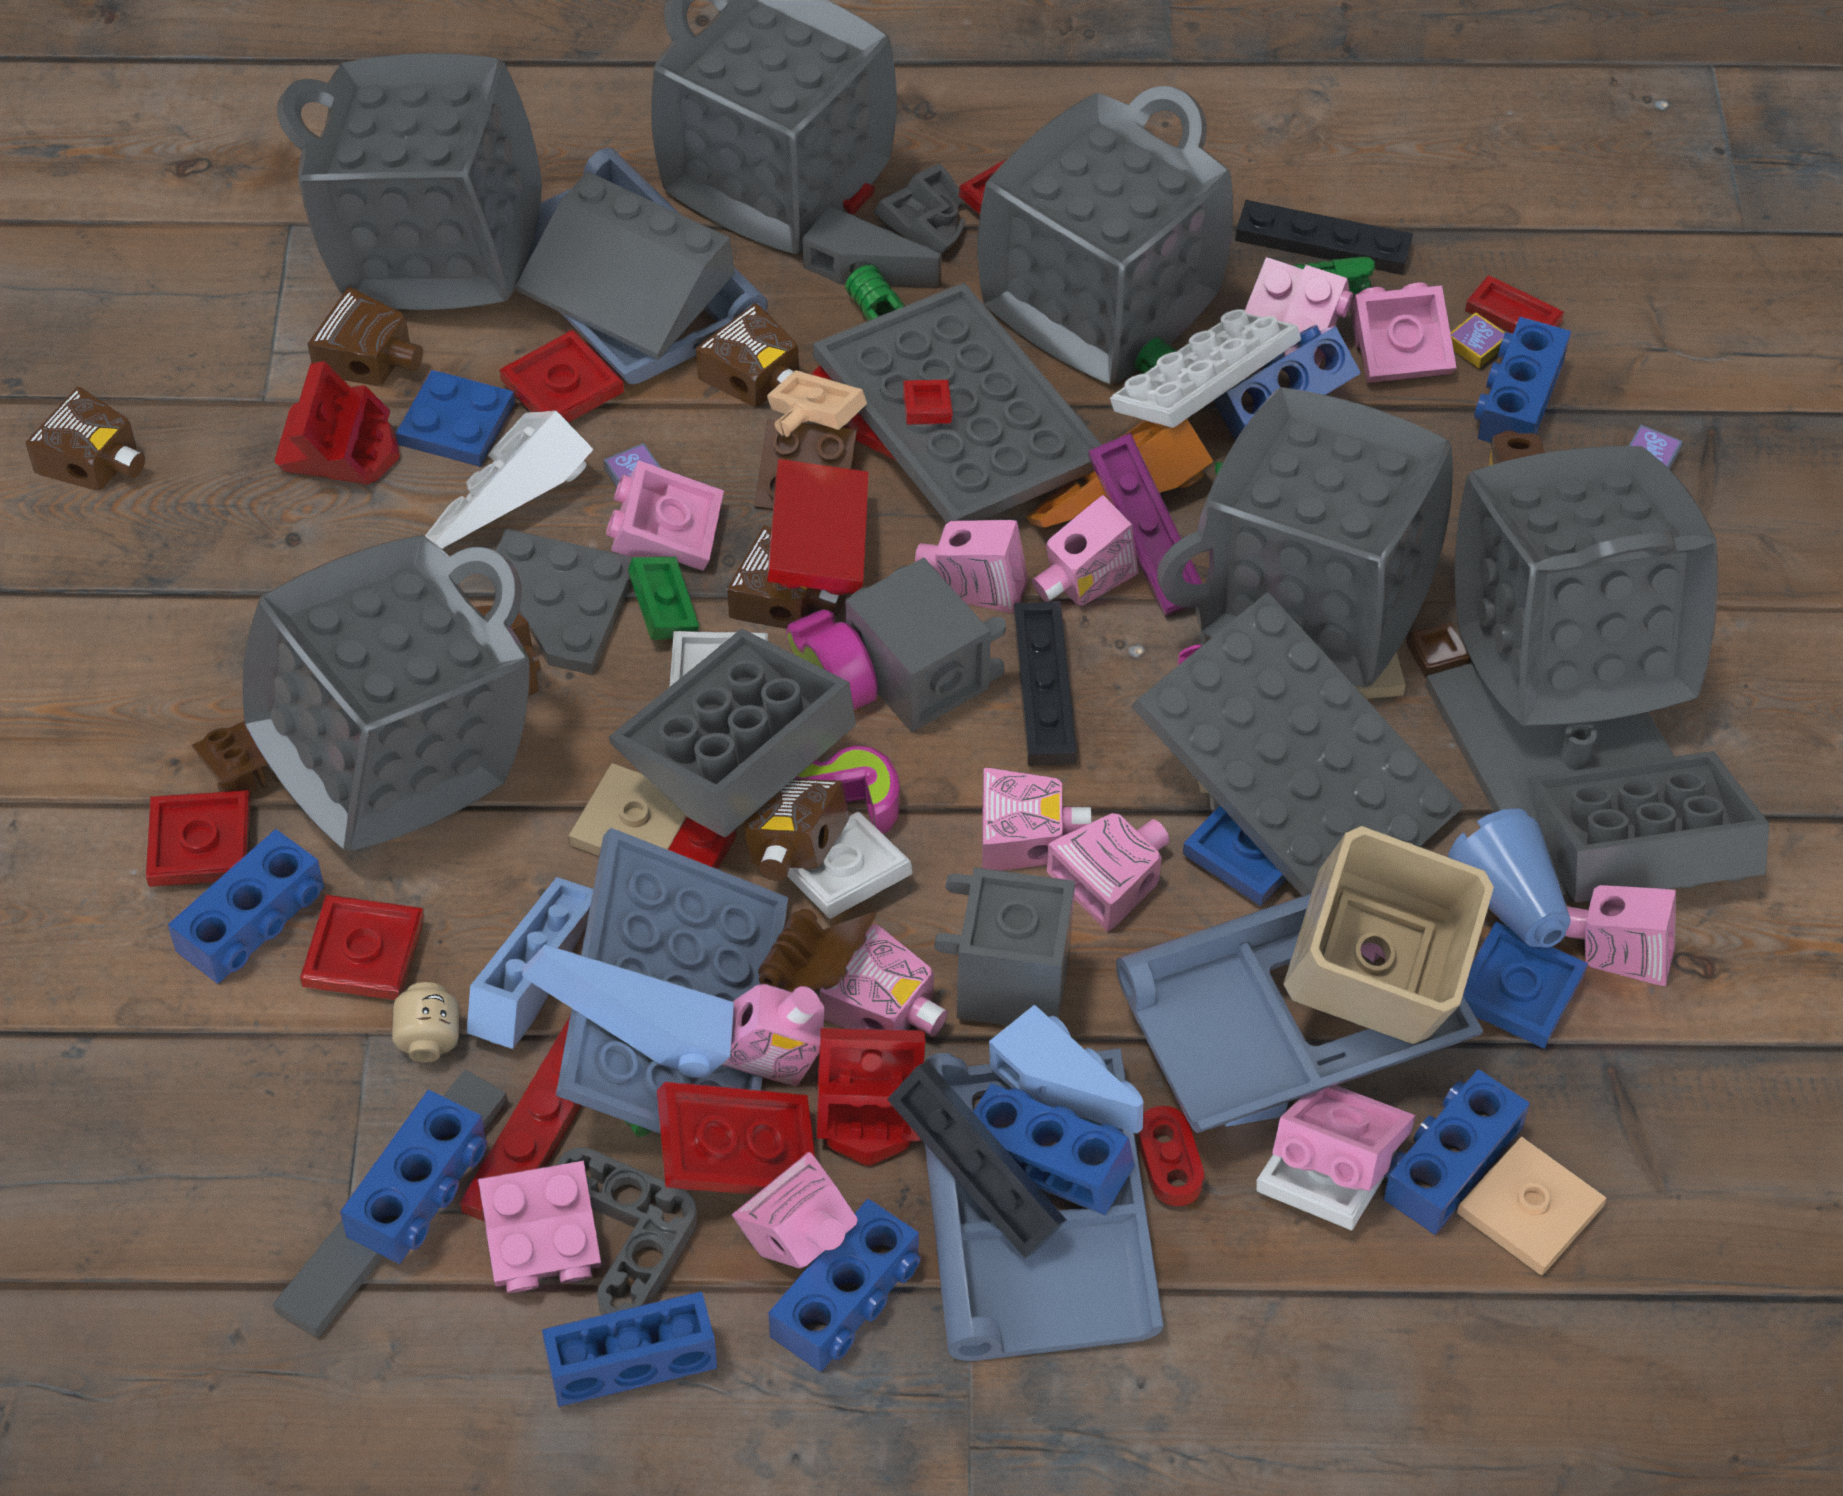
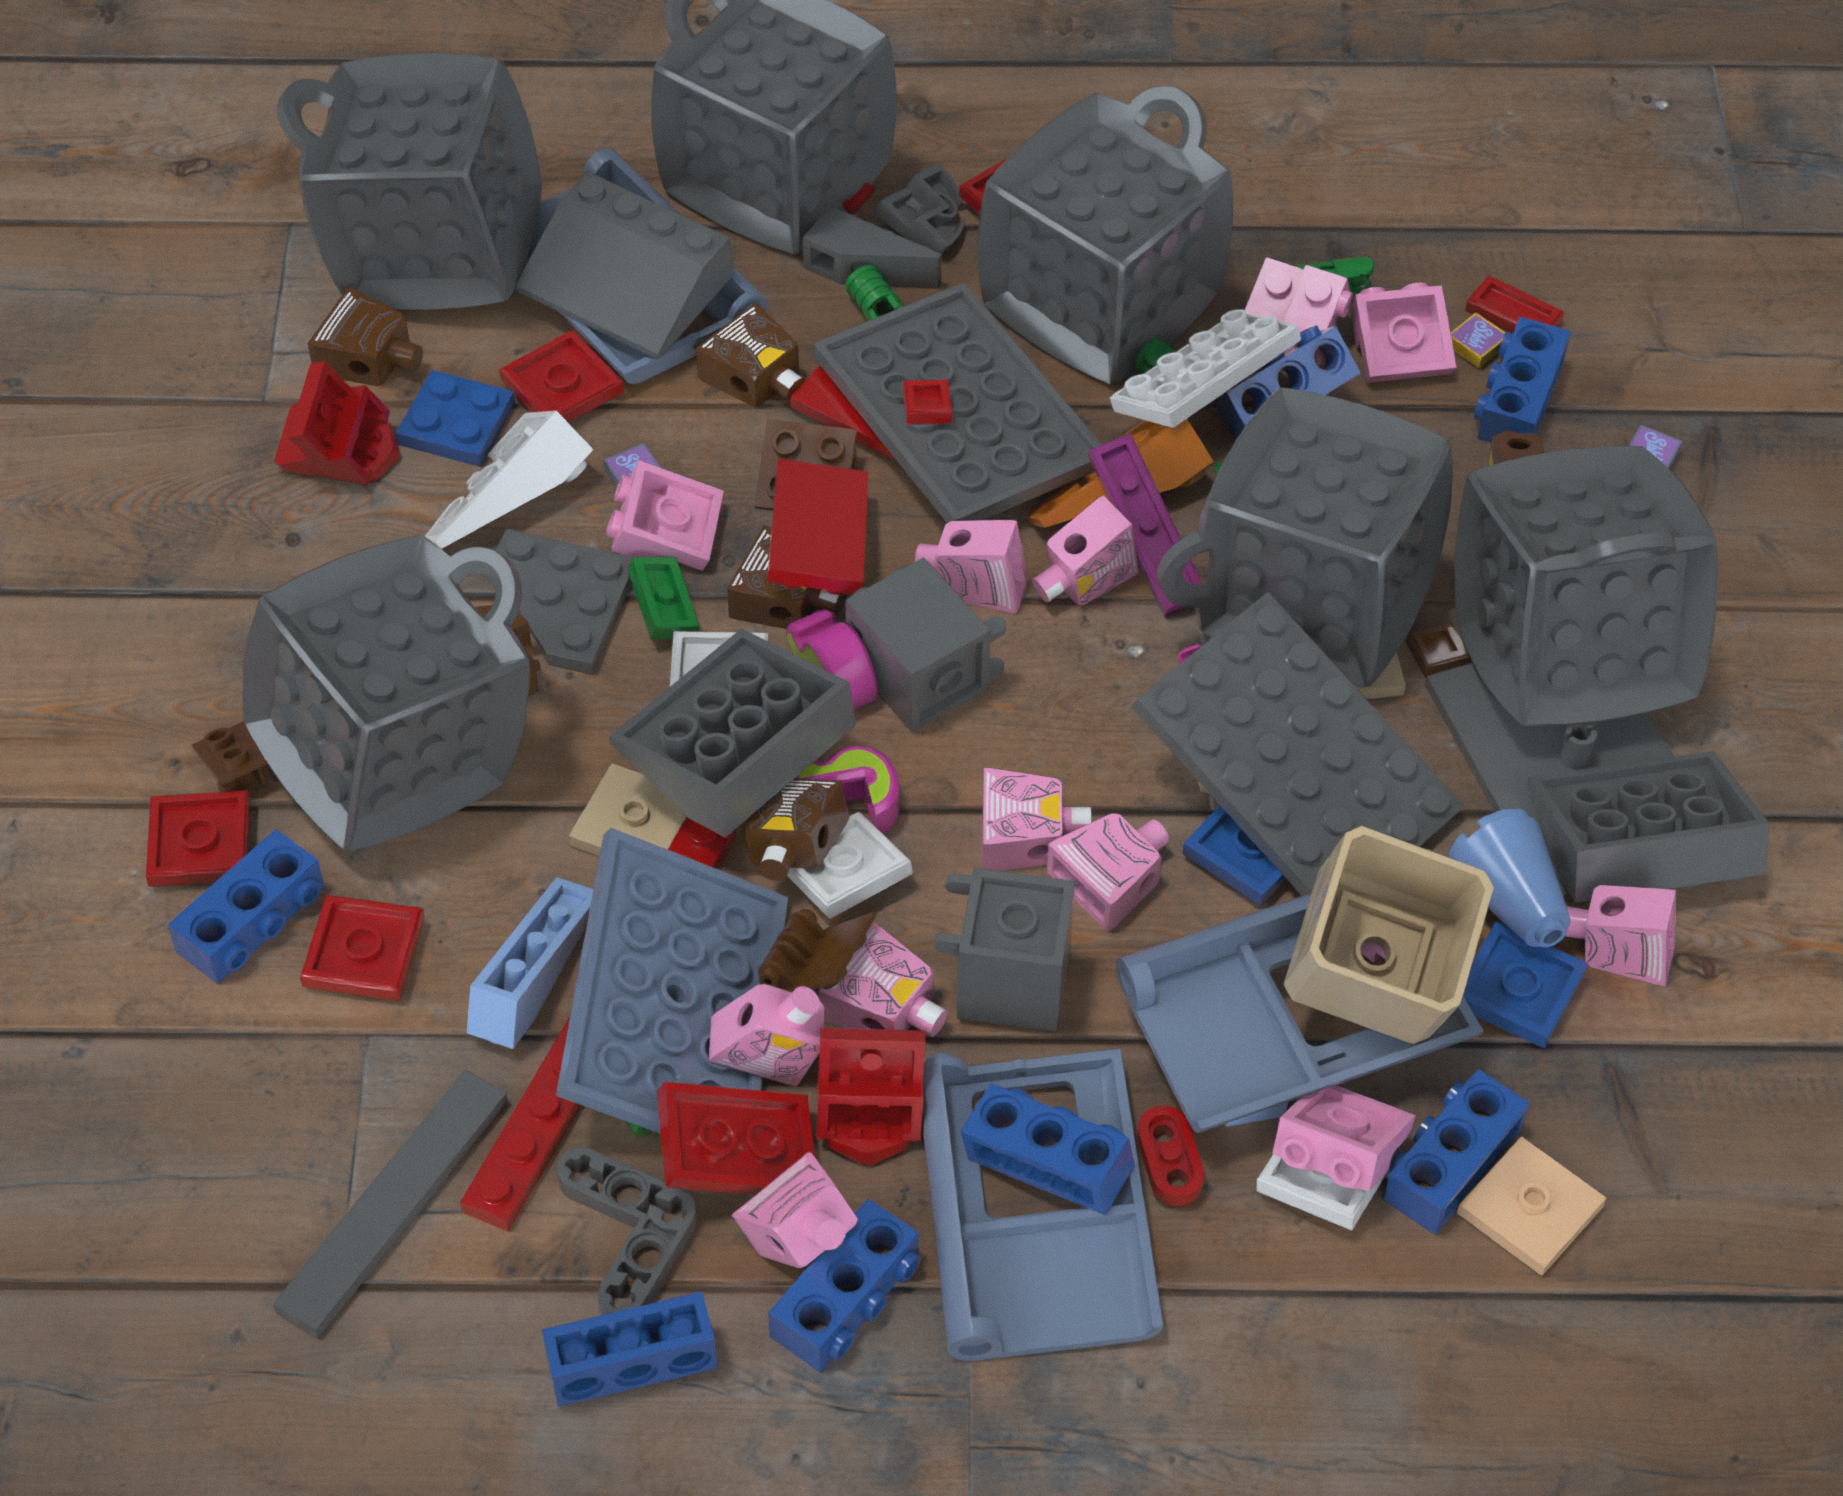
reddish brown torso [25,386,145,491] -> none
blue brick [340,1089,487,1264] -> none
tan head [392,982,460,1062] -> none
bright pink plate [478,1161,601,1293] -> none
light blue slope [522,945,734,1078] -> none
light nougat plate [767,370,867,437] -> none
black plate [887,1061,1067,1258] -> none
light blue slope [989,1005,1143,1133] -> none
black plate [1013,601,1077,766] -> none
black plate [1235,200,1413,275] -> none

